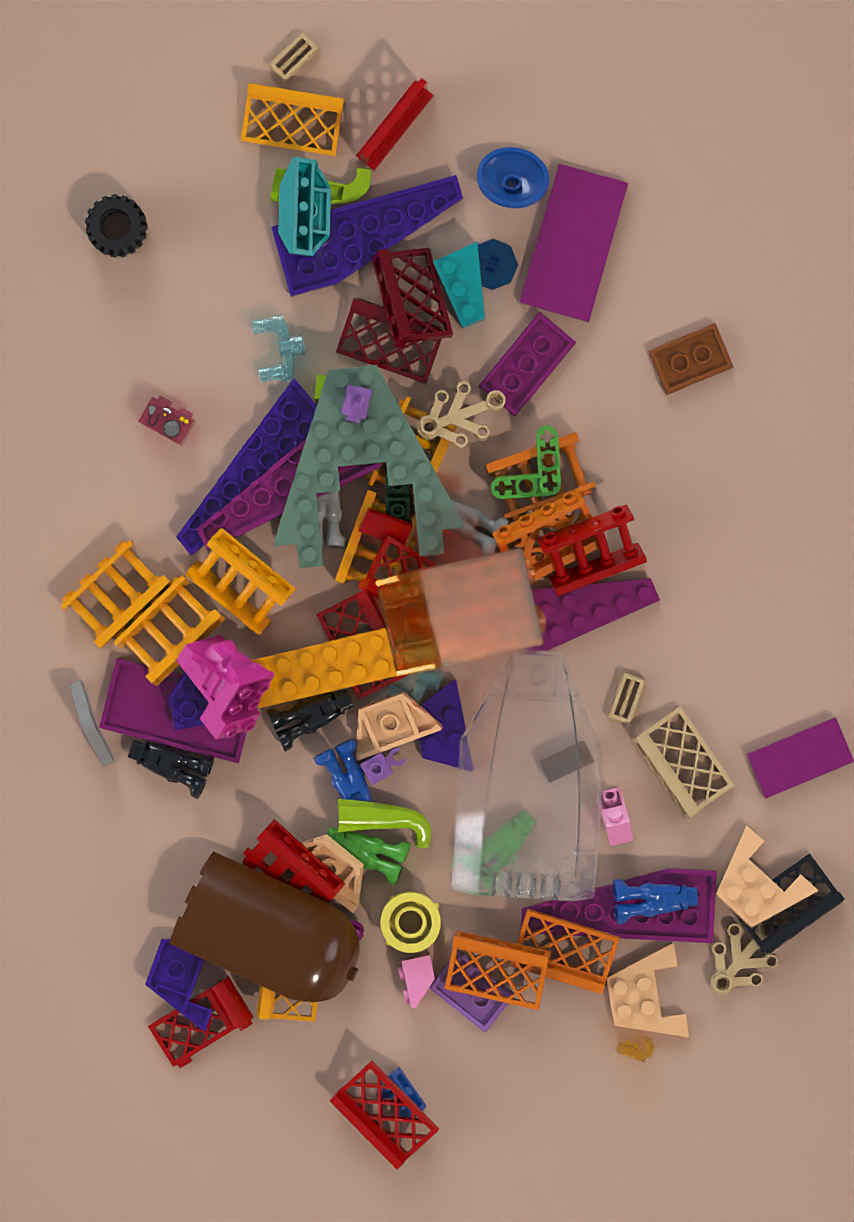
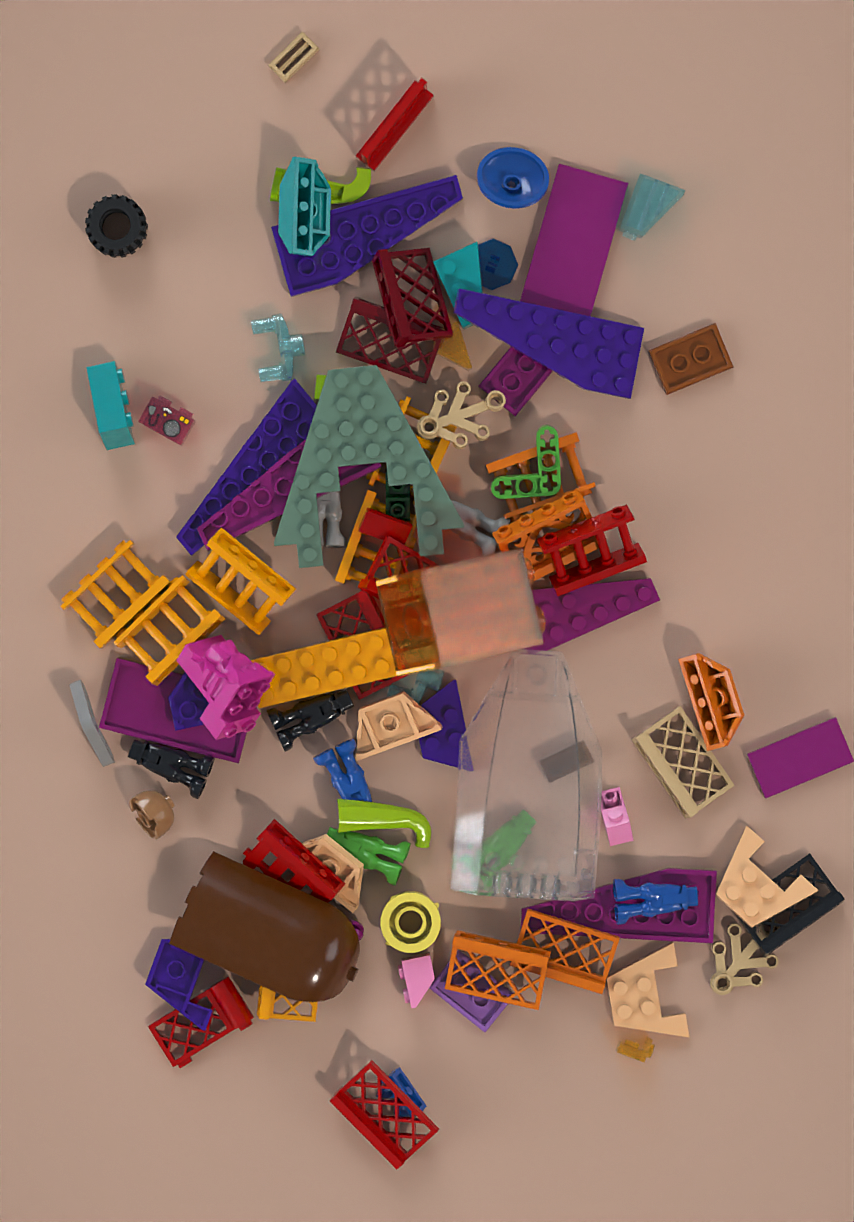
light orange fence [240,83,345,156] -> none
medium lavender brick [341,385,372,423] -> none
medium lavender brick [360,747,406,785] -> none
tan tile [608,672,646,725] -> none
none -> teal wedge [86,361,135,450]
none -> medium nougat cylinder [129,790,174,840]
none -> clear yellow slope [437,322,472,371]
none -> dark purple wing [453,289,644,399]
none -> clear light blue slope [619,174,685,240]
none -> orange wedge [678,653,745,751]

